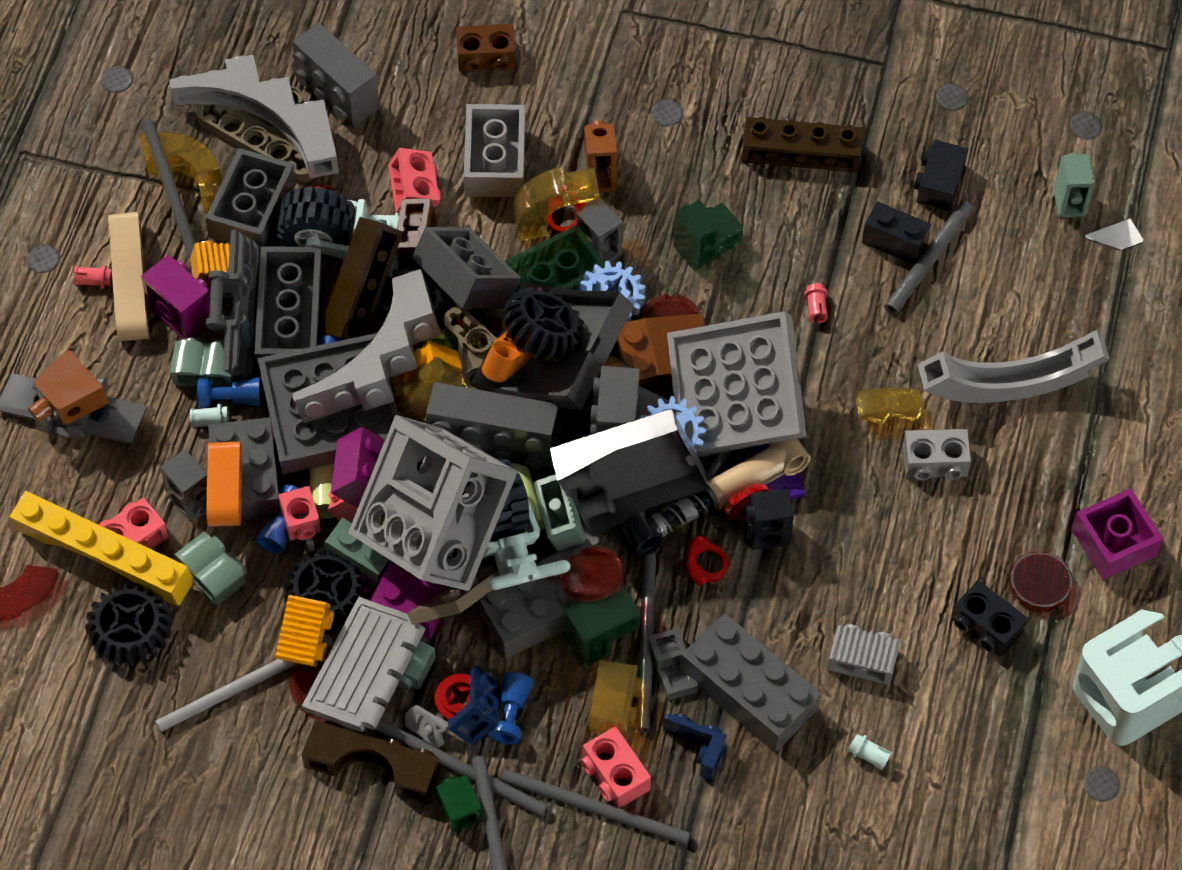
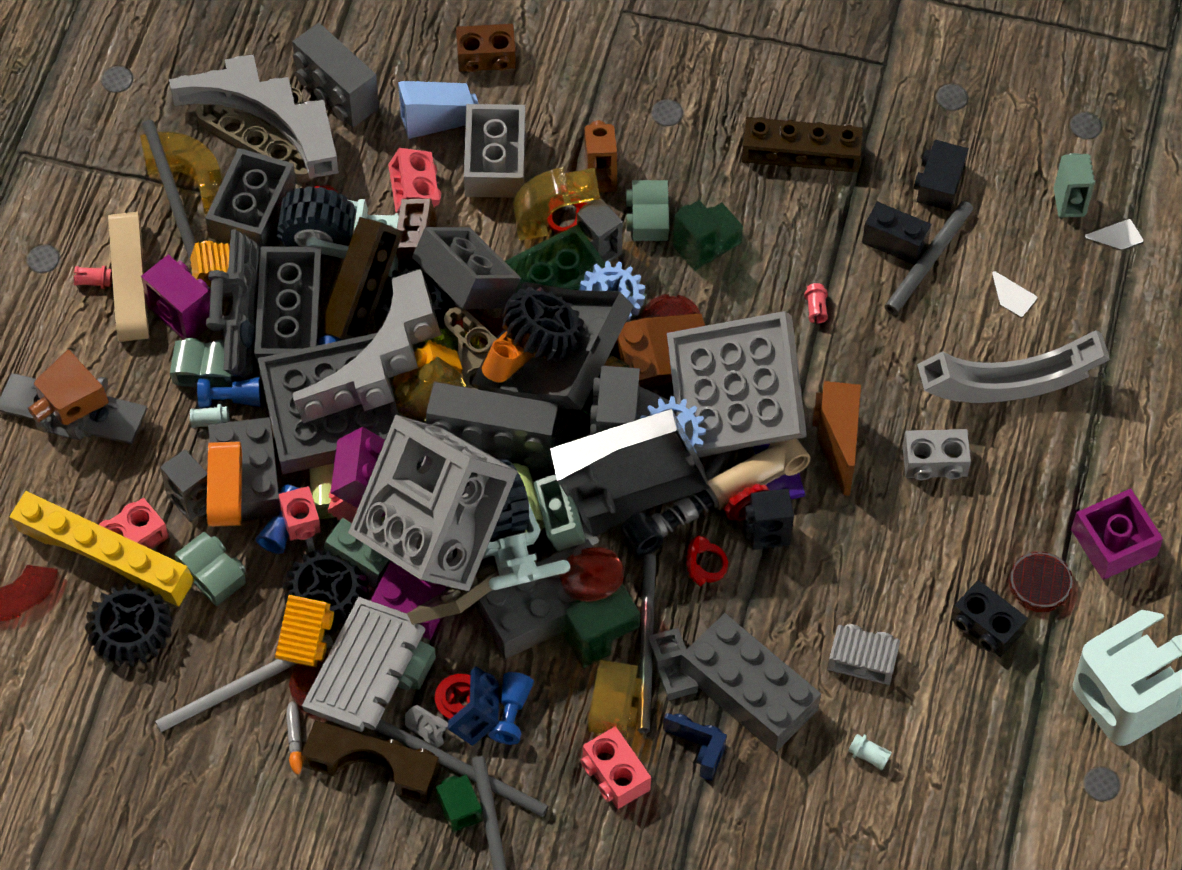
dark grey piece [501,769,691,845] -> none
clear yellow slope [855,388,925,424] -> none
none -> light grey piece [286,701,303,775]
none -> light blue slope [398,81,478,139]
none -> sand green brick [626,180,669,241]
none -> dark orange slope [812,381,861,496]
none -> white sticker [992,271,1037,317]

